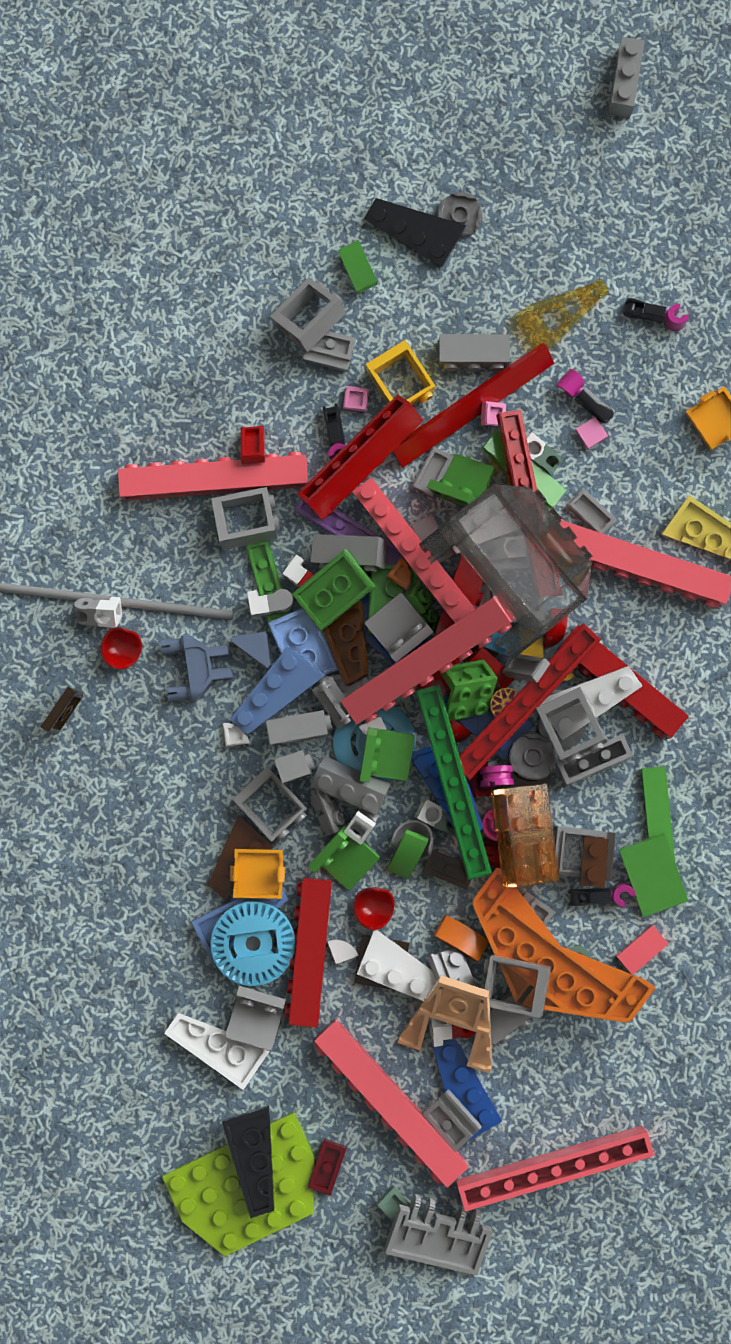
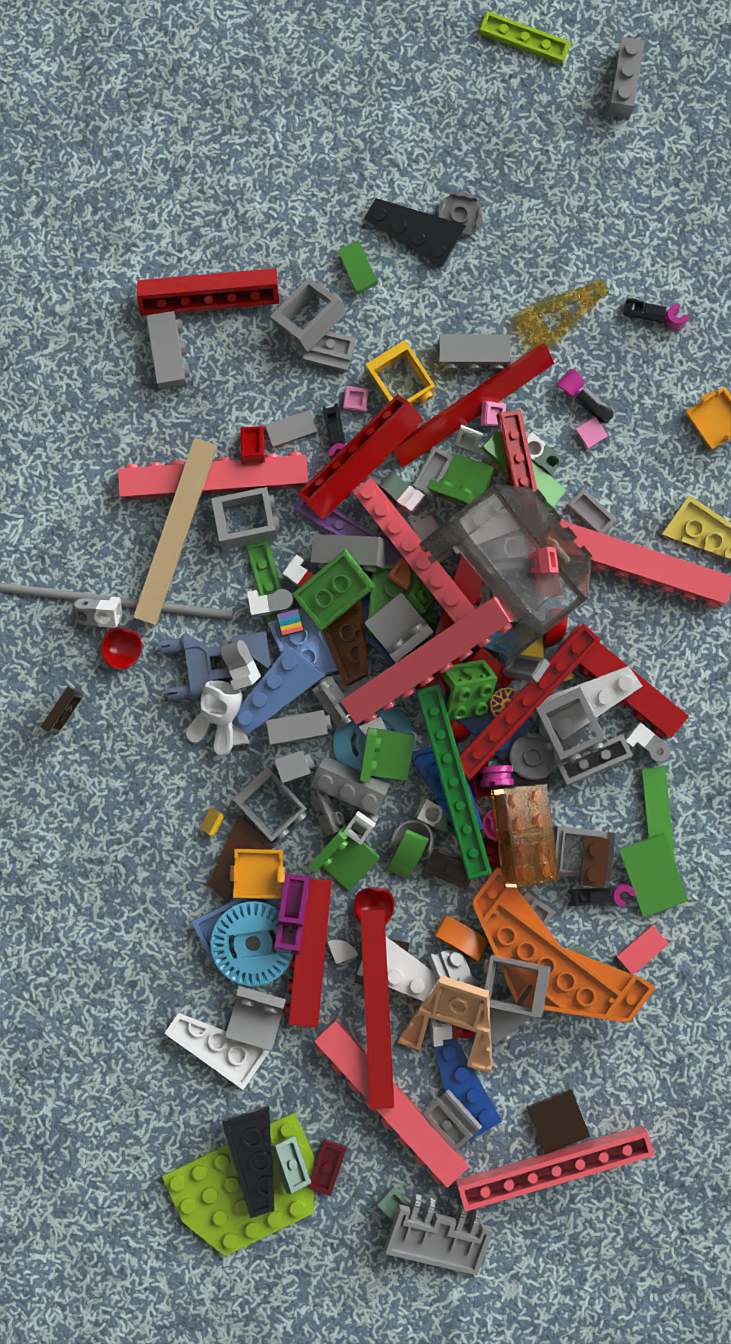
none -> tan tile [133,437,218,625]
none -> red brick [137,268,280,316]
none -> light grey brick [147,311,190,389]
none -> white piece [186,680,242,756]
none -> yellow slope [200,808,226,836]
none -> leg [221,640,261,690]
none -> light grey tile [265,410,317,448]
none -> plate [271,1136,311,1194]
none -> magenta slope [275,874,310,955]
none -> tile [276,608,304,637]
none -> red tile [360,909,394,1109]
none -> leg [379,472,425,515]
none -> white slope [454,425,483,453]
none -> lime tile [478,10,571,65]
none -> dark brown tile [527,1089,590,1154]
none -> coral tile [529,547,559,574]
none -> leg [625,722,670,762]

